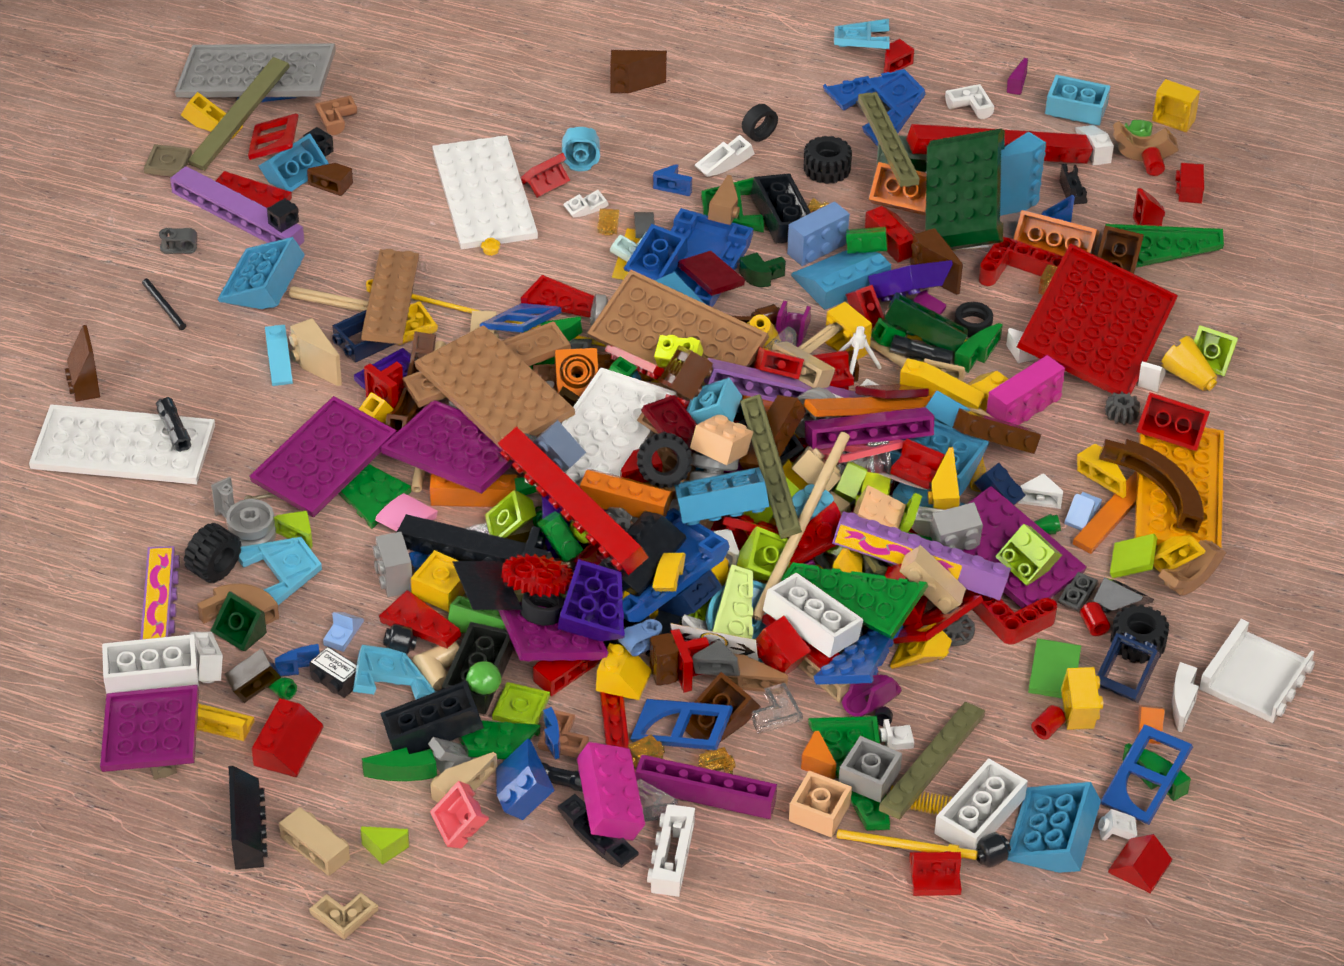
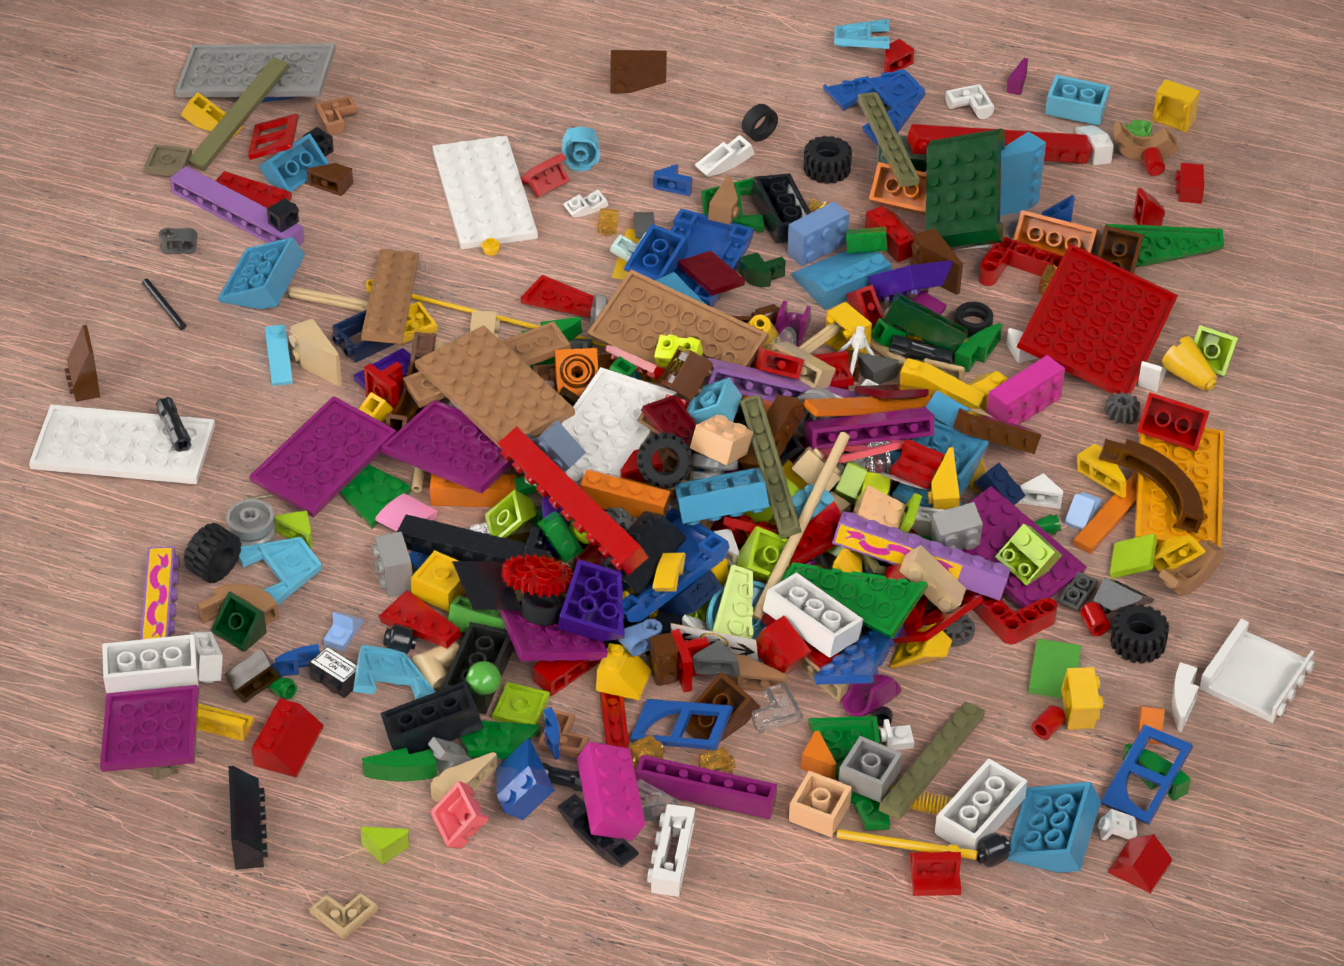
light grey hinge [211,477,234,518] -> none
tan brick [279,807,350,876] -> none
blue window [480,303,562,333] -> none
black hinge [1059,164,1088,205] -> none
dark blue window [1097,632,1161,703] -> none
none -> dark grey slope [858,353,899,385]

